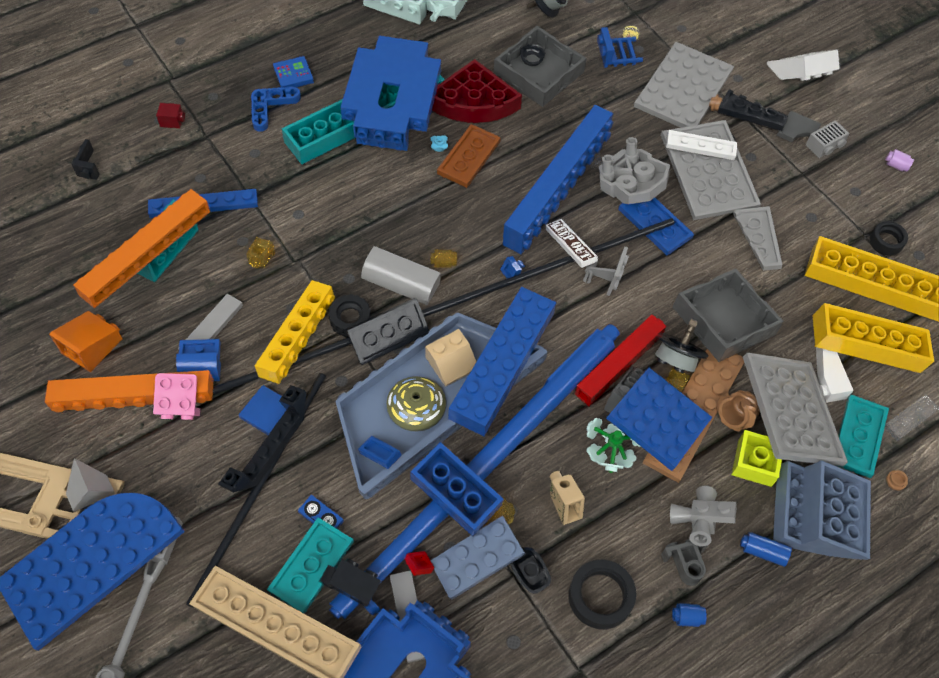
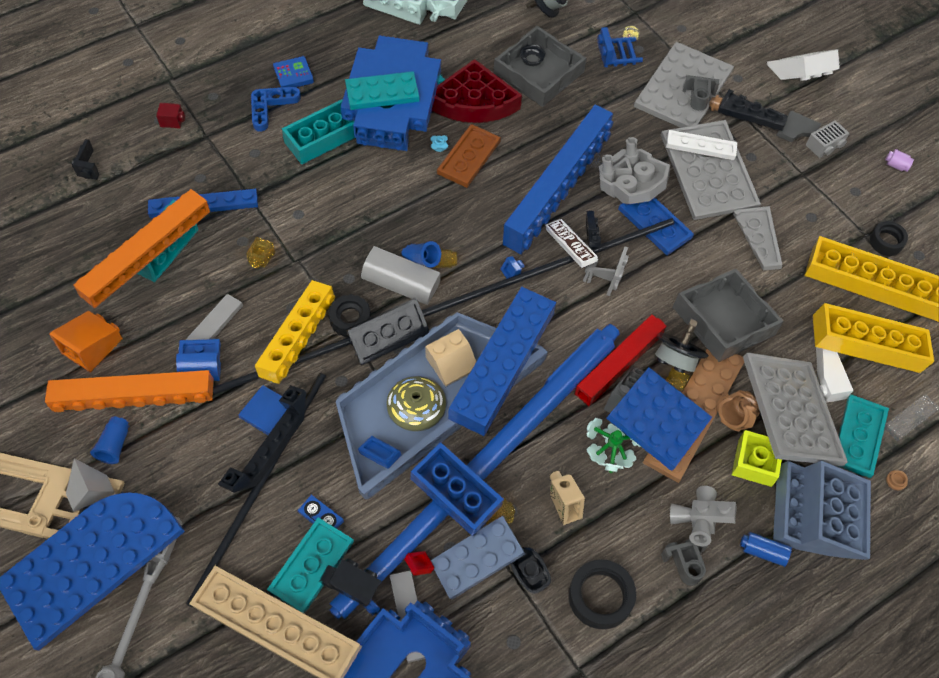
bright pink bracket [153,373,200,420] -> none
blue brick [672,603,707,627] -> none
none -> blue plant [90,416,129,464]
none -> teal plate [345,71,419,110]
none -> blue plant [402,241,441,267]
none -> black hinge [586,211,601,248]
none -> dark grey pin [683,75,720,111]

